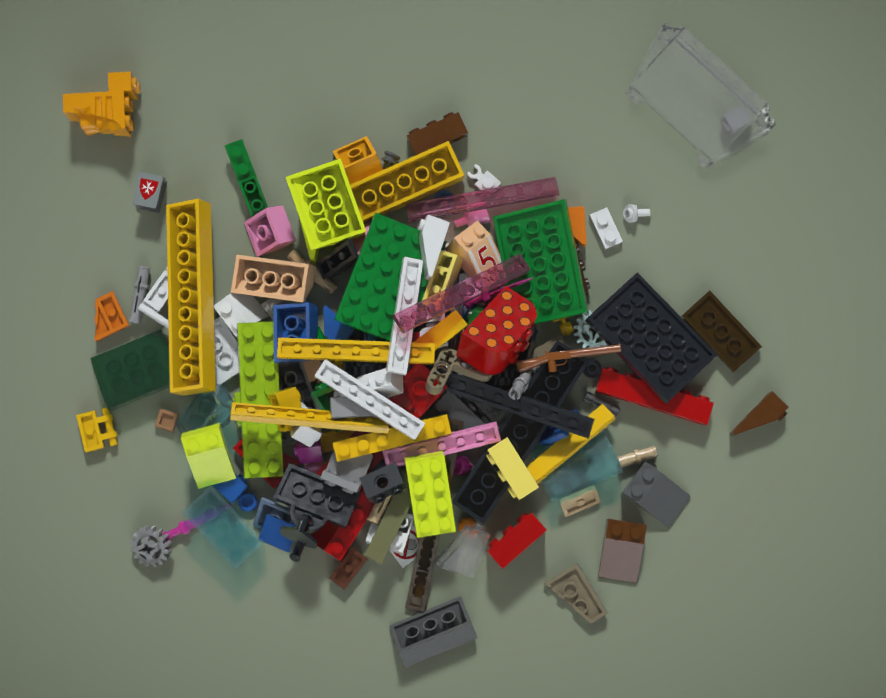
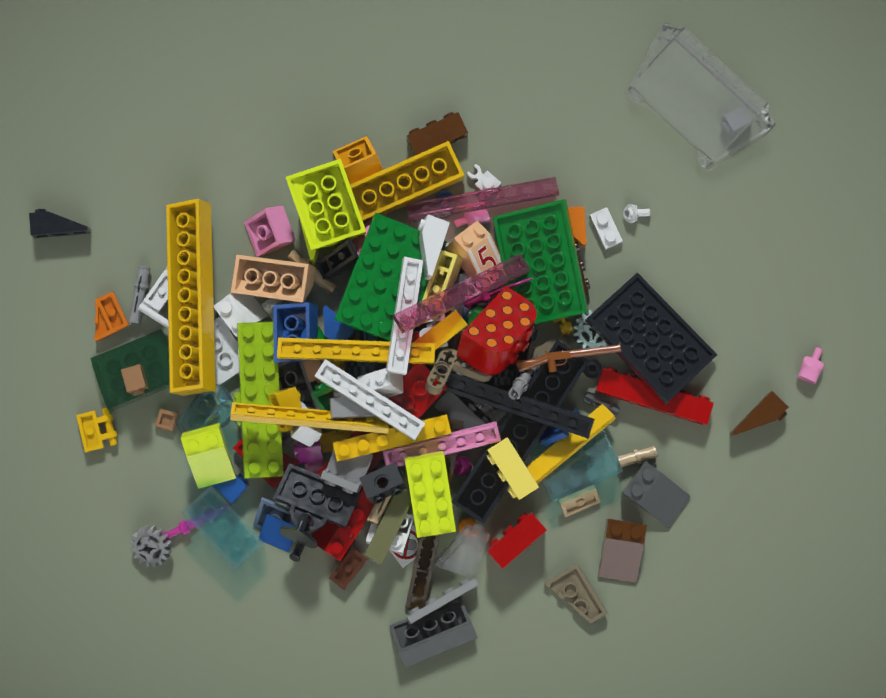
light orange brick [63,72,141,137] -> none
piece [132,171,167,213] -> none
green slope [224,139,268,217] -> none
blue tile [238,492,258,512] -> none
dark grey bush [381,151,400,166] -> none
dark brown plate [681,290,762,373] -> none
none -> black slope [29,209,91,239]
none -> medium nougat brick [121,364,149,396]
none -> light grey plate [406,577,478,625]
none -> bright pink piece [797,347,824,384]

